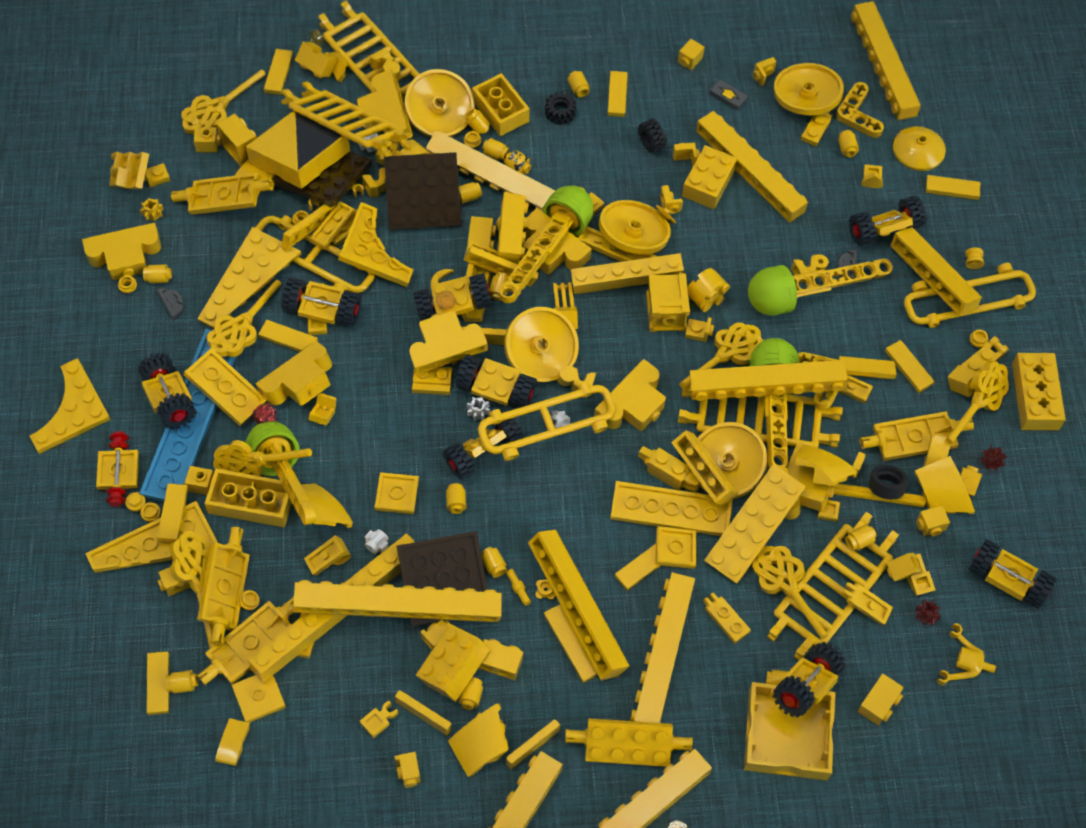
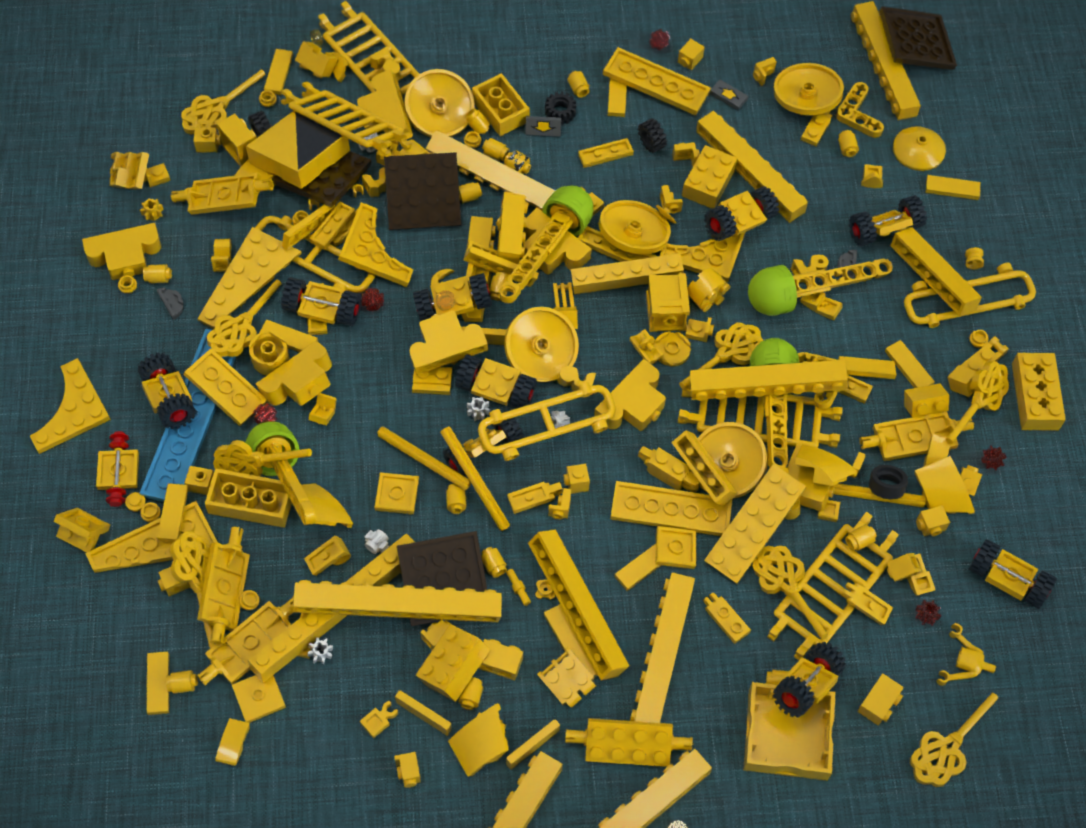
none -> yellow bracket [54,508,110,553]
none -> yellow leg [211,239,232,272]
none -> black tyre [248,111,271,138]
none -> yellow brick [249,331,290,375]
none -> yellow plate [259,90,277,107]
none -> white gear [307,637,333,664]
none -> clear red gear [361,288,384,311]
none -> yellow axle [377,427,471,490]
none -> yellow axle [441,426,510,531]
none -> yellow hinge [507,482,563,514]
none -> dark grey tile [525,116,561,136]
none -> yellow plate [537,647,596,708]
none -> yellow bracket [548,488,571,519]
none -> yellow brick [563,464,590,494]
none -> yellow tile [578,138,634,168]
none -> yellow plate [603,47,711,115]
none -> yellow hips [629,329,664,365]
none -> clear red gear [649,29,671,50]
none -> yellow tile [655,331,691,367]
none -> yellow plate [660,232,746,282]
none -> plate [704,187,779,241]
none -> yellow slope [800,292,843,321]
none -> dark brown plate [879,6,957,70]
none -> yellow brick [904,383,949,417]
none -> yellow piece [910,693,998,787]

